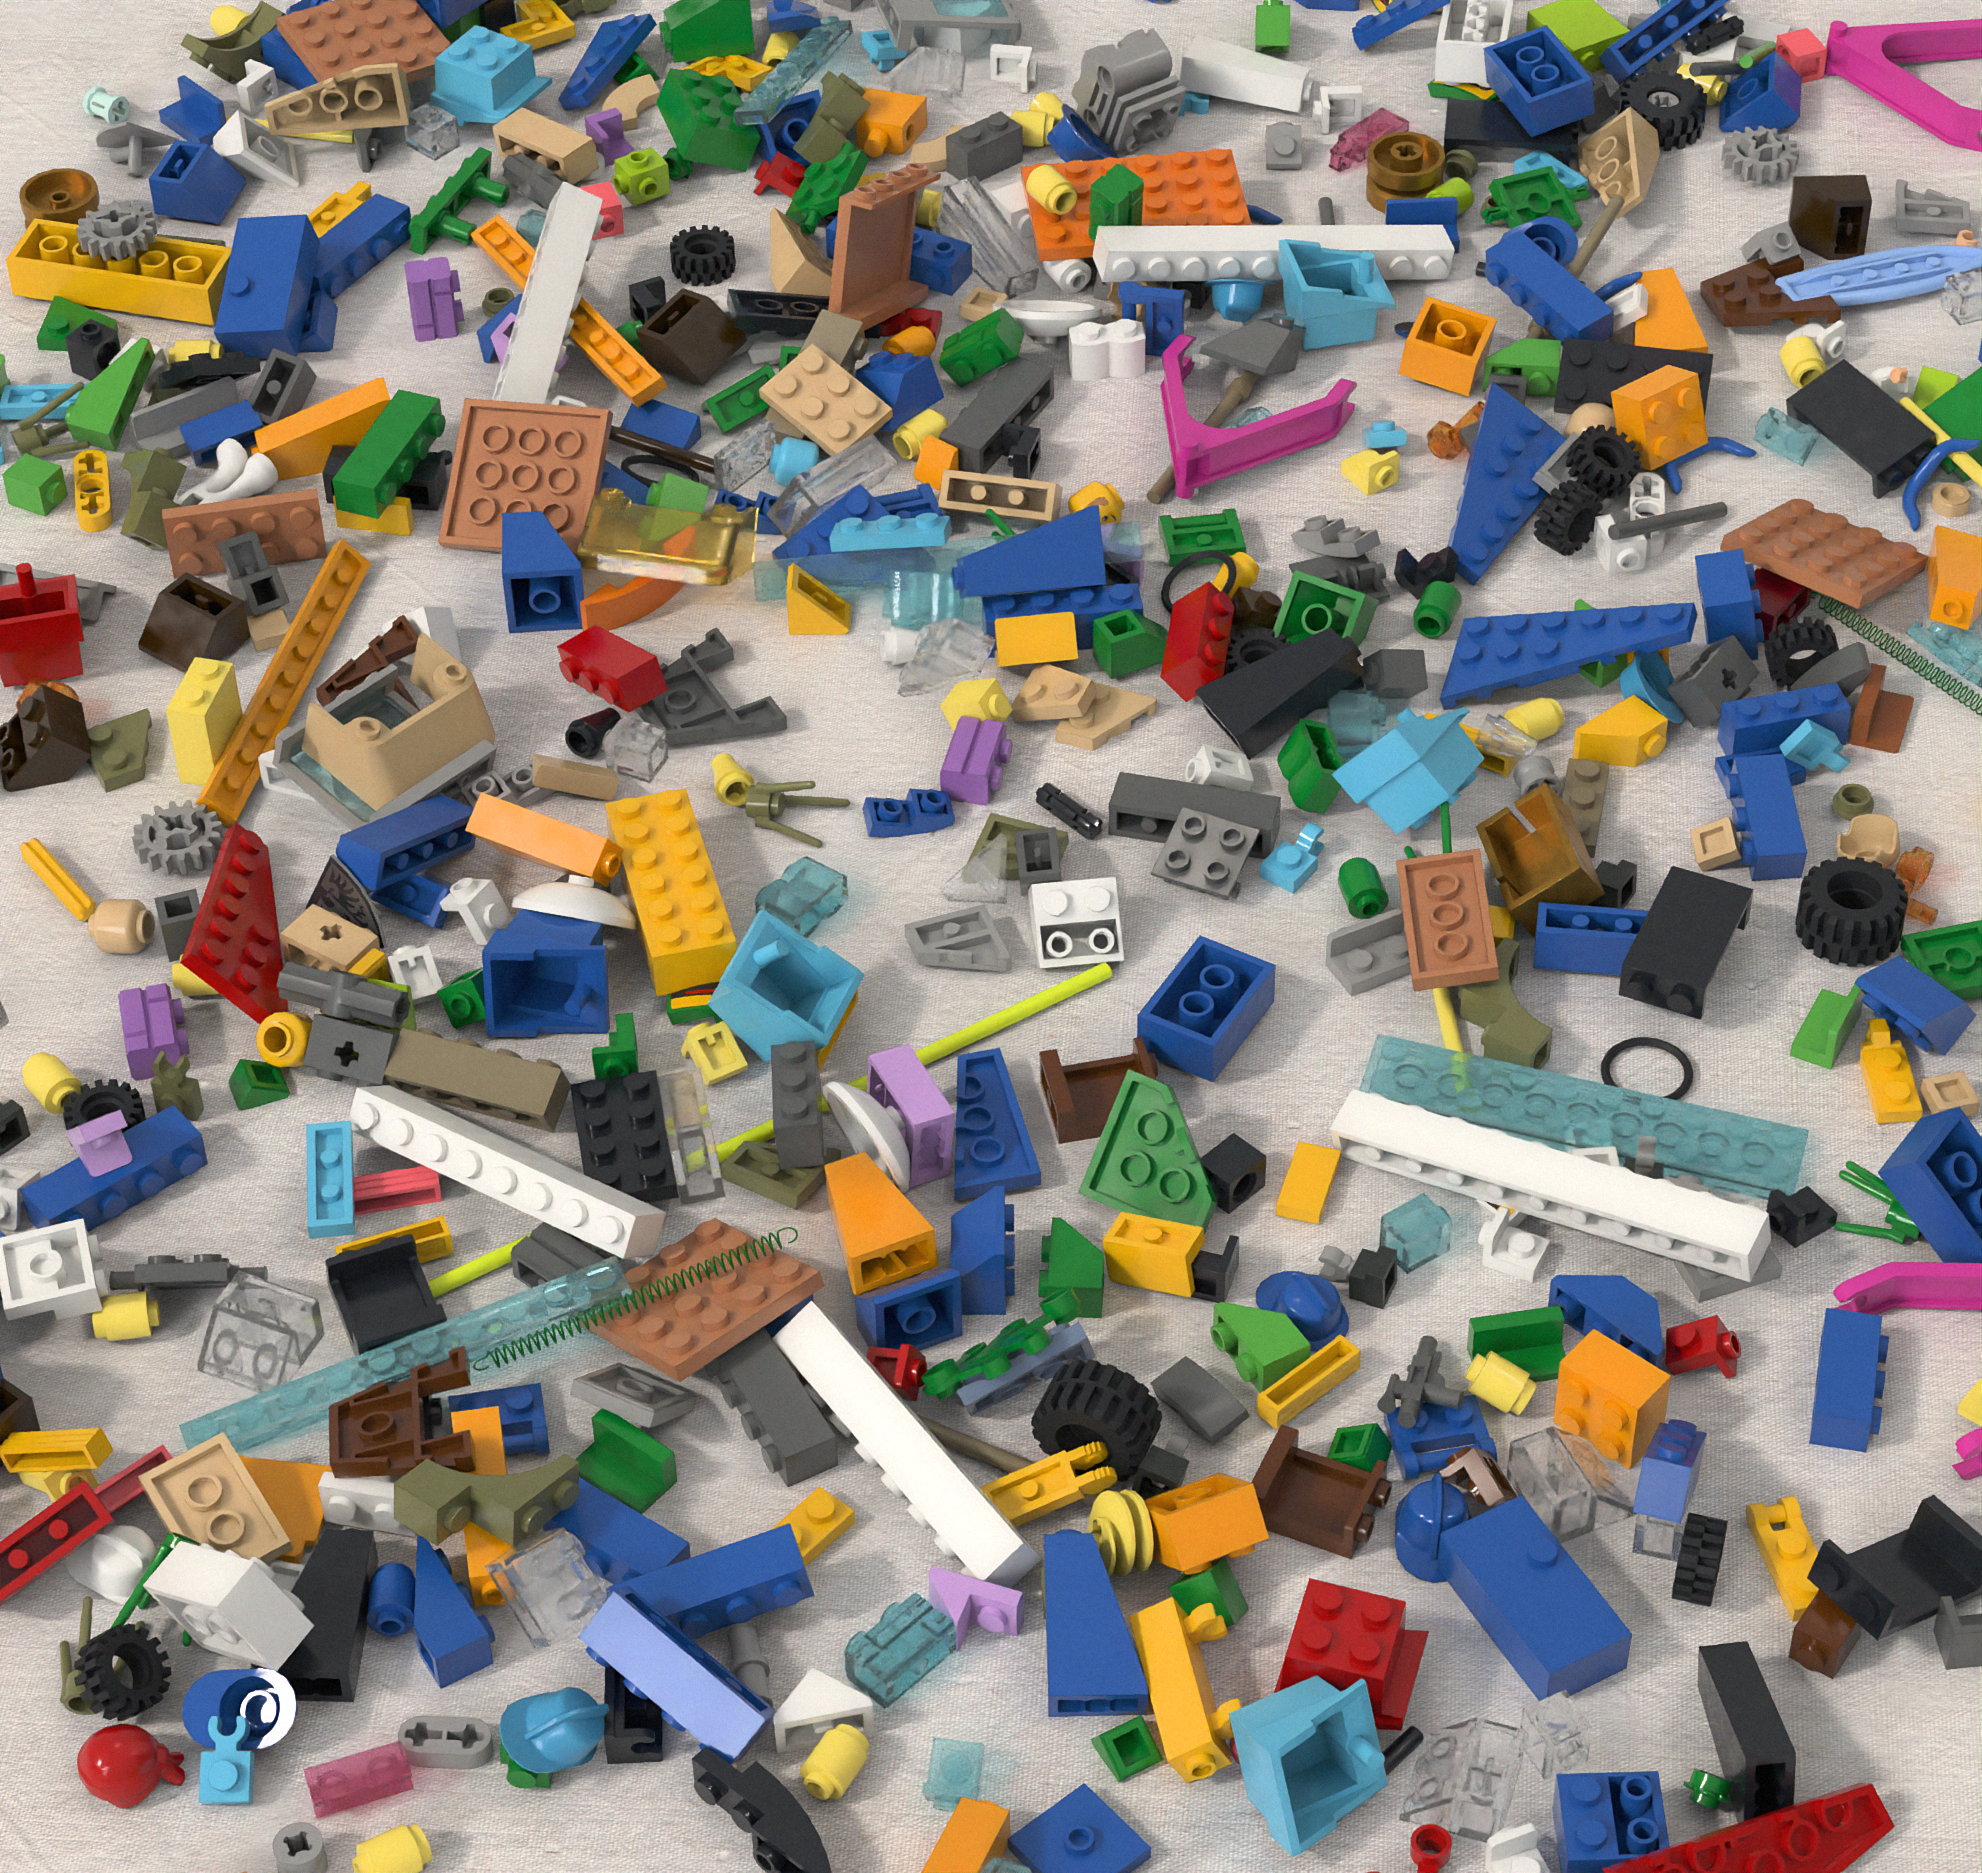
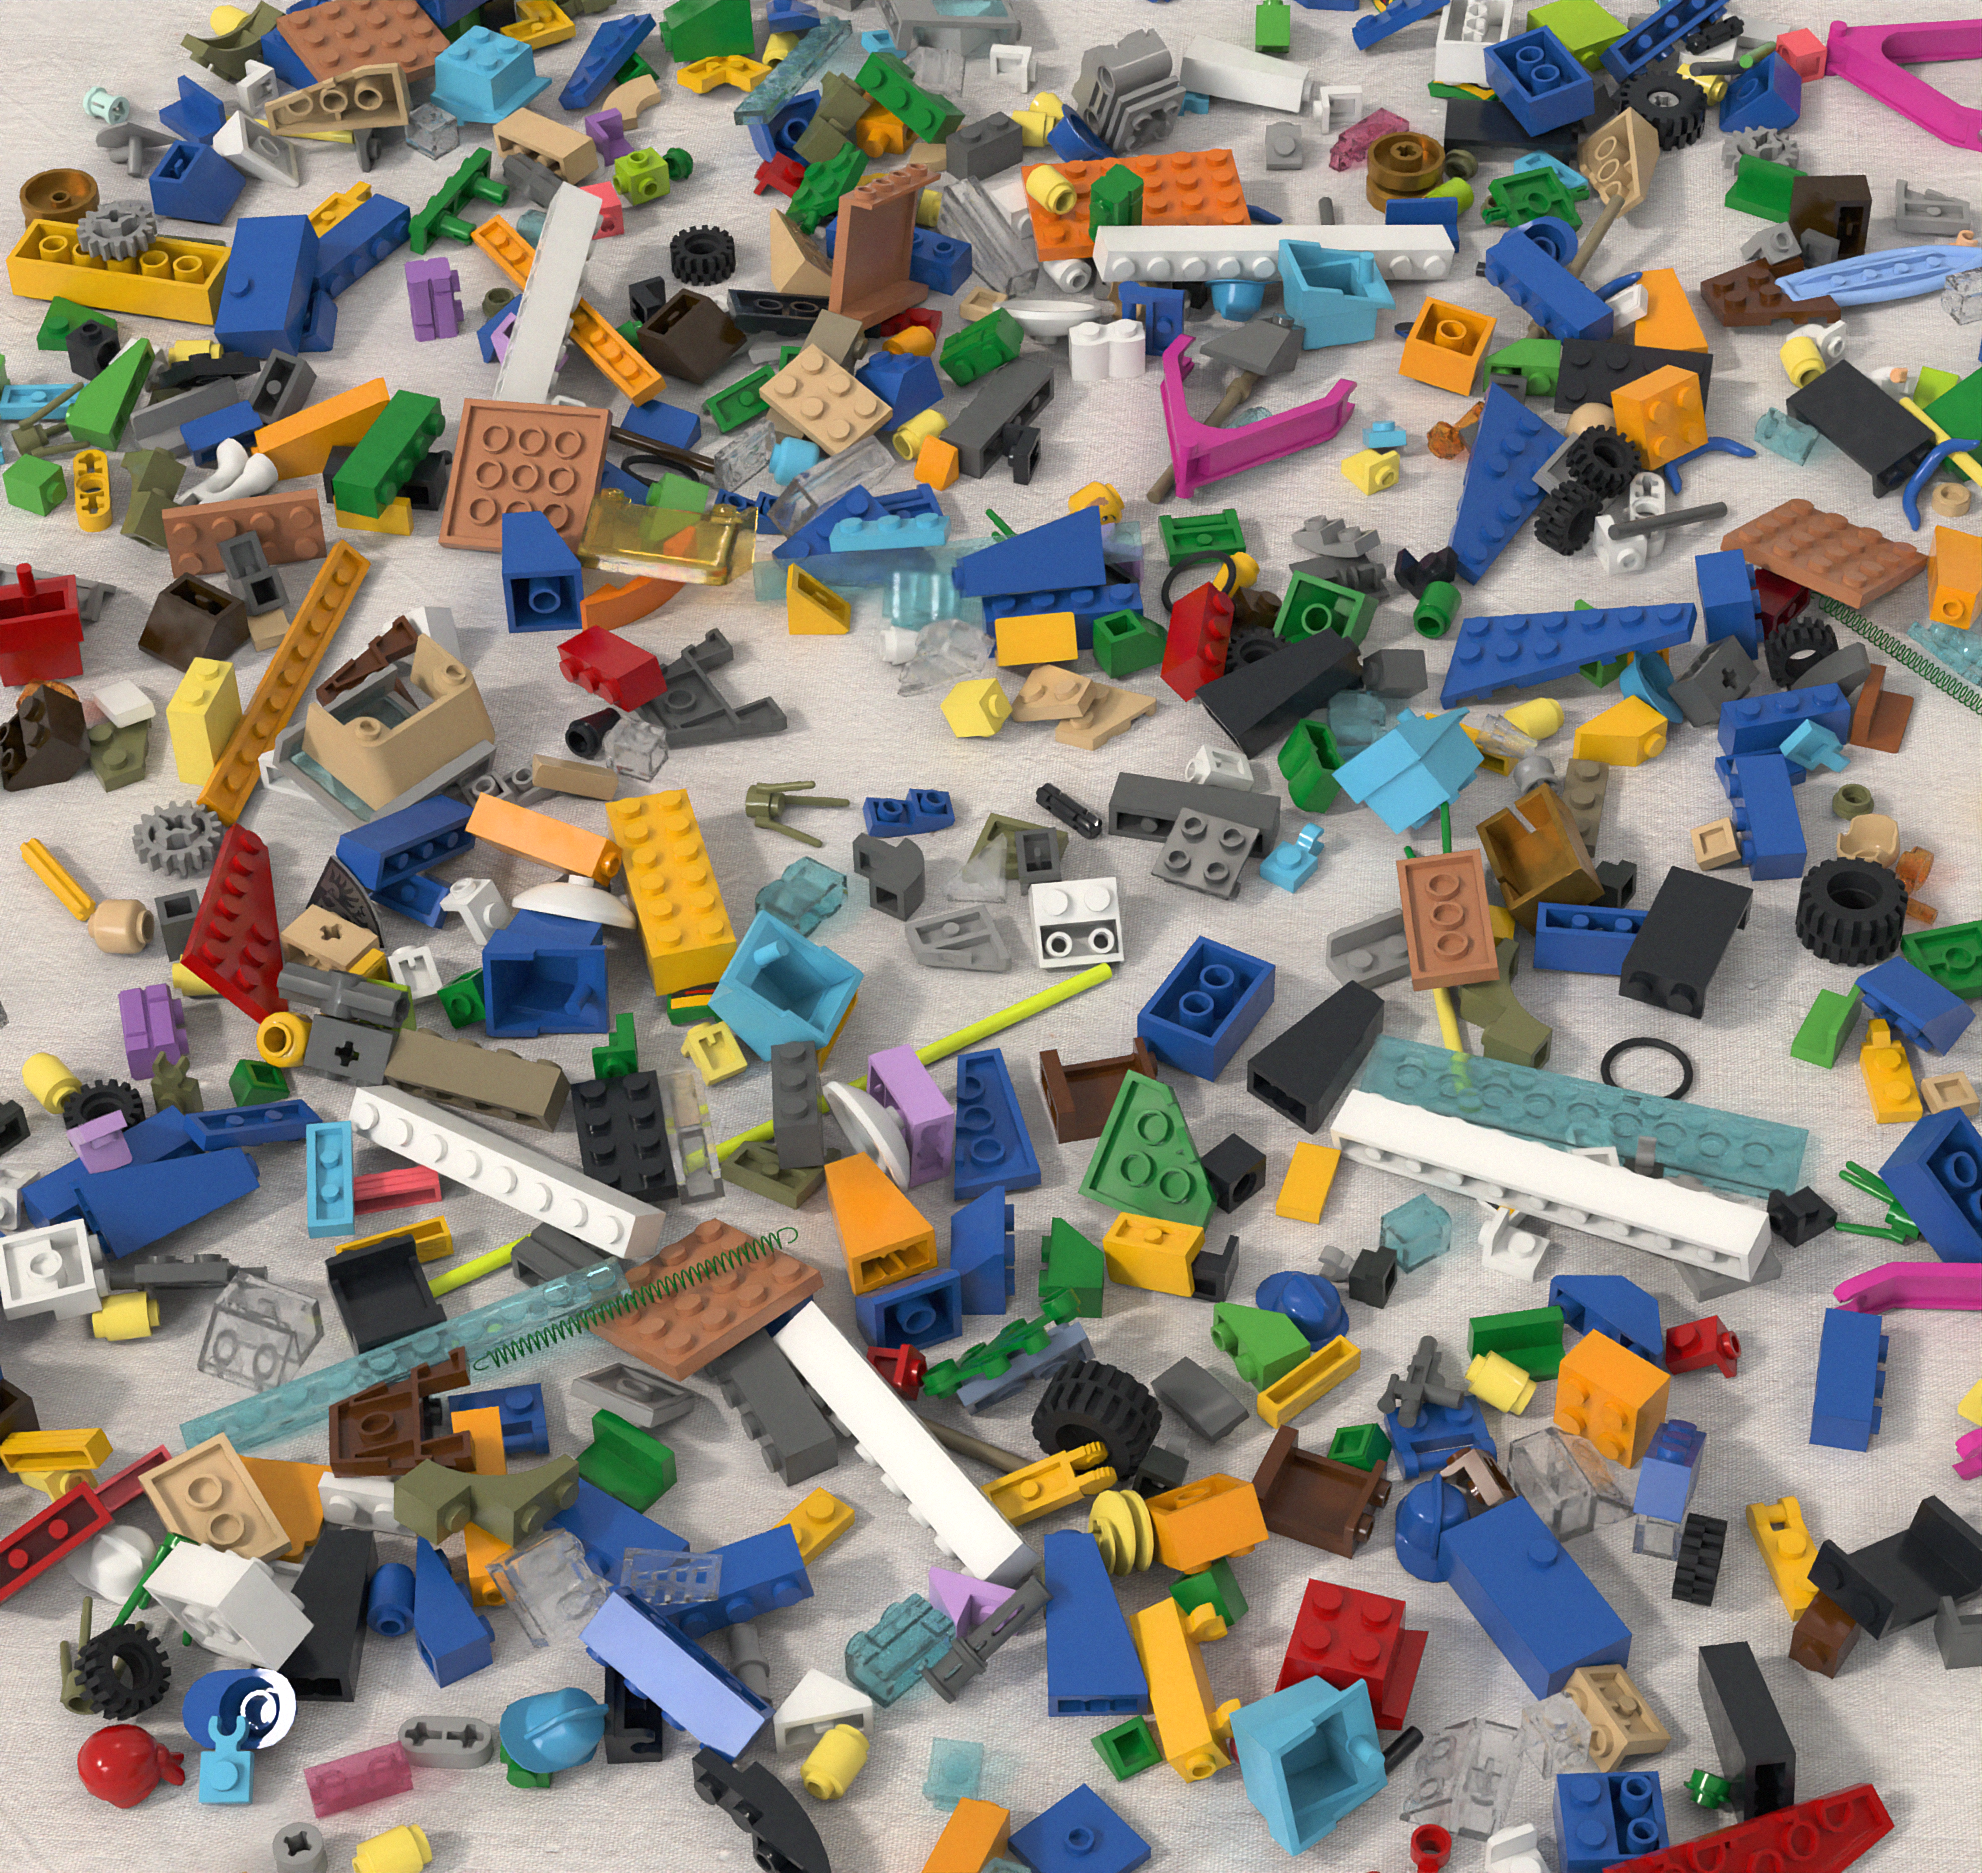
green brick [656,68,761,172] -> none
light yellow cone [711,753,755,806] -> none
tan brick [938,469,1063,524] -> none
medium lavender brick [940,716,1012,806] -> none
green brick [1337,857,1389,919] -> none
none -> blue slope [68,1147,261,1263]
none -> white tile [92,679,156,728]
none -> blue plate [183,1099,323,1152]
none -> clear slope [620,1547,723,1606]
none -> dark grey brick [852,832,926,922]
none -> green arch [854,52,966,144]
none -> dark grey pin [920,1575,1054,1704]
none -> black slope [1247,980,1385,1135]
none -> tan bracket [1555,1664,1672,1773]
none -> green panel [1724,154,1808,223]
none -> dark grey plate [1799,228,1840,269]

